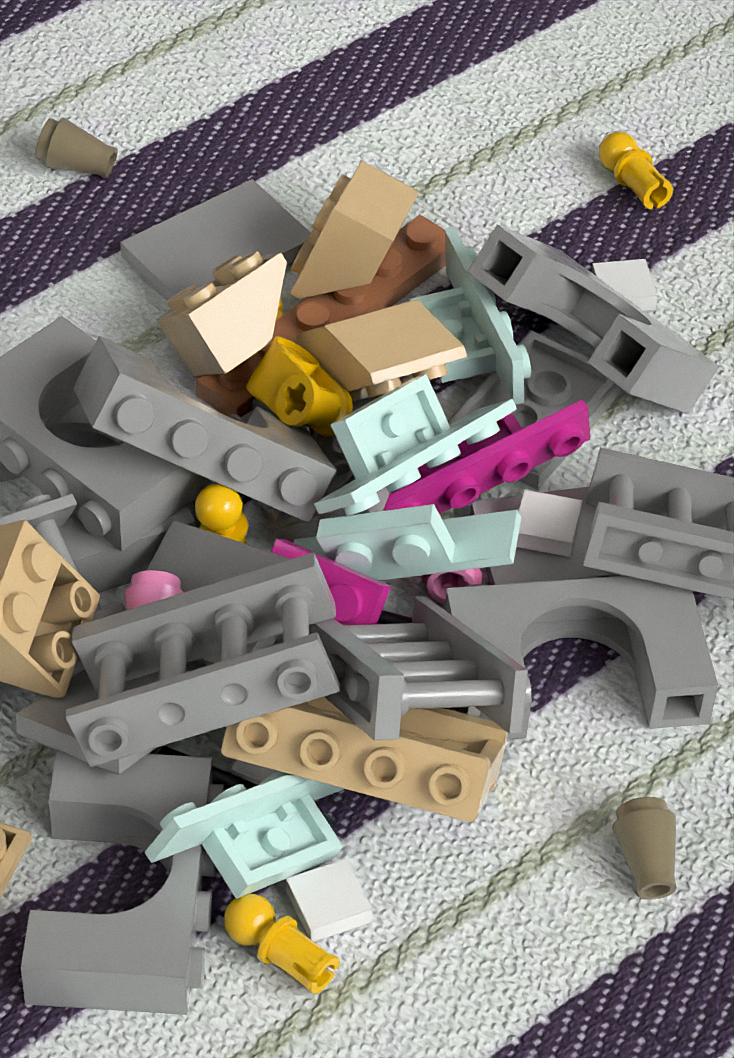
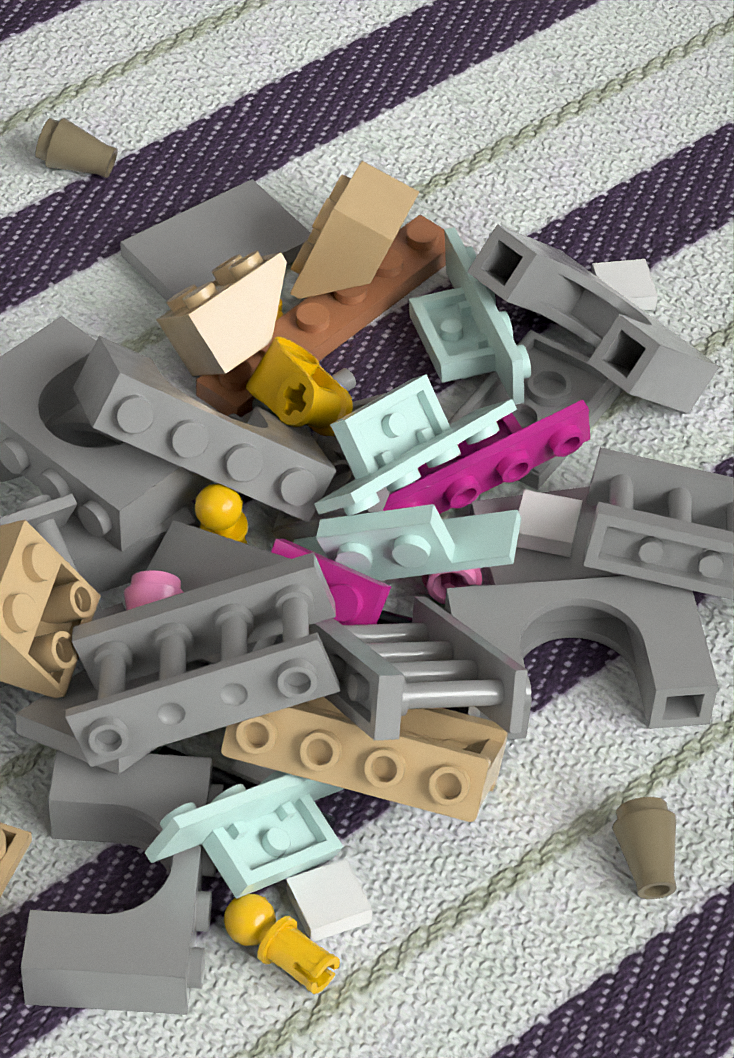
tan slope [296,299,467,402] -> none
yellow pin [599,131,673,209] -> none

